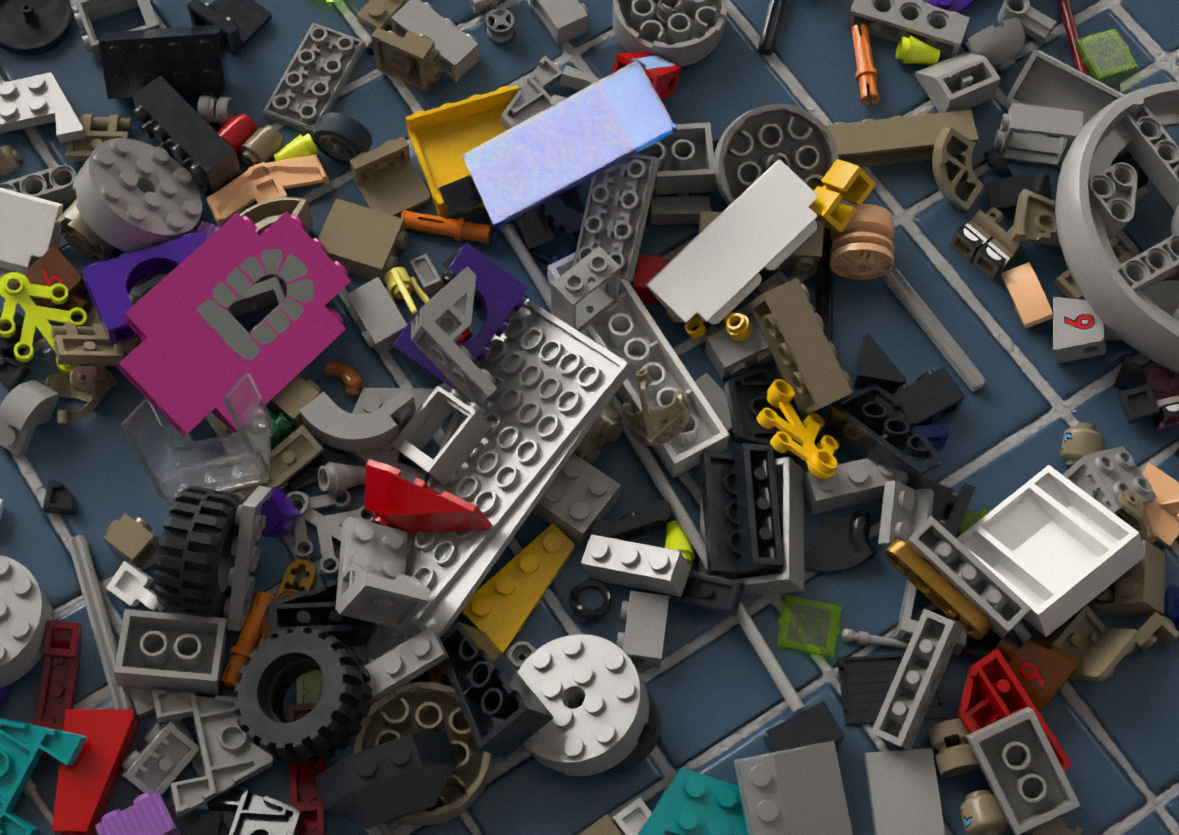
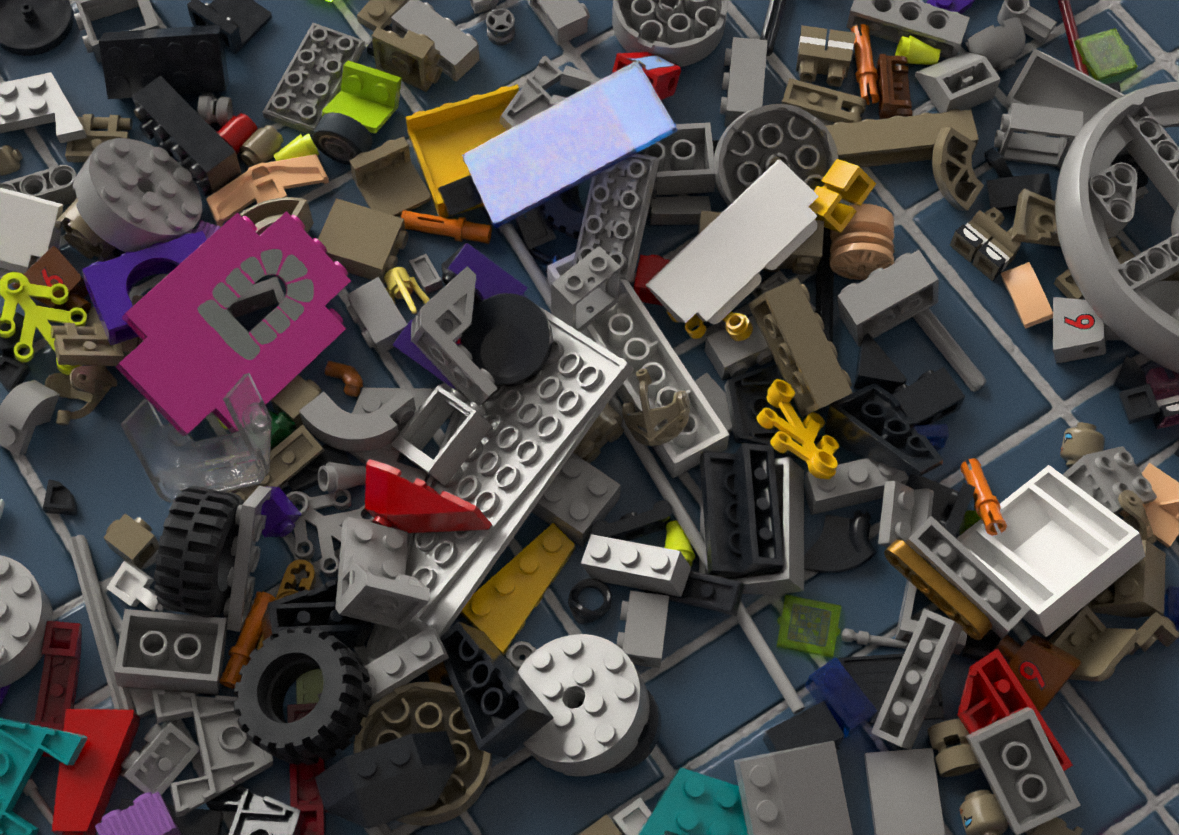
none -> lime bracket [322,60,402,133]
none -> black piece [461,293,553,386]
none -> light grey brick [720,37,768,127]
none -> dark tan plate [782,78,867,123]
none -> dark tan hips [796,25,856,87]
none -> clear blue piece [805,657,877,739]
none -> light grey brick [838,250,939,347]
none -> reddish brown hinge [876,54,912,119]
none -> orange pin [960,458,1007,536]

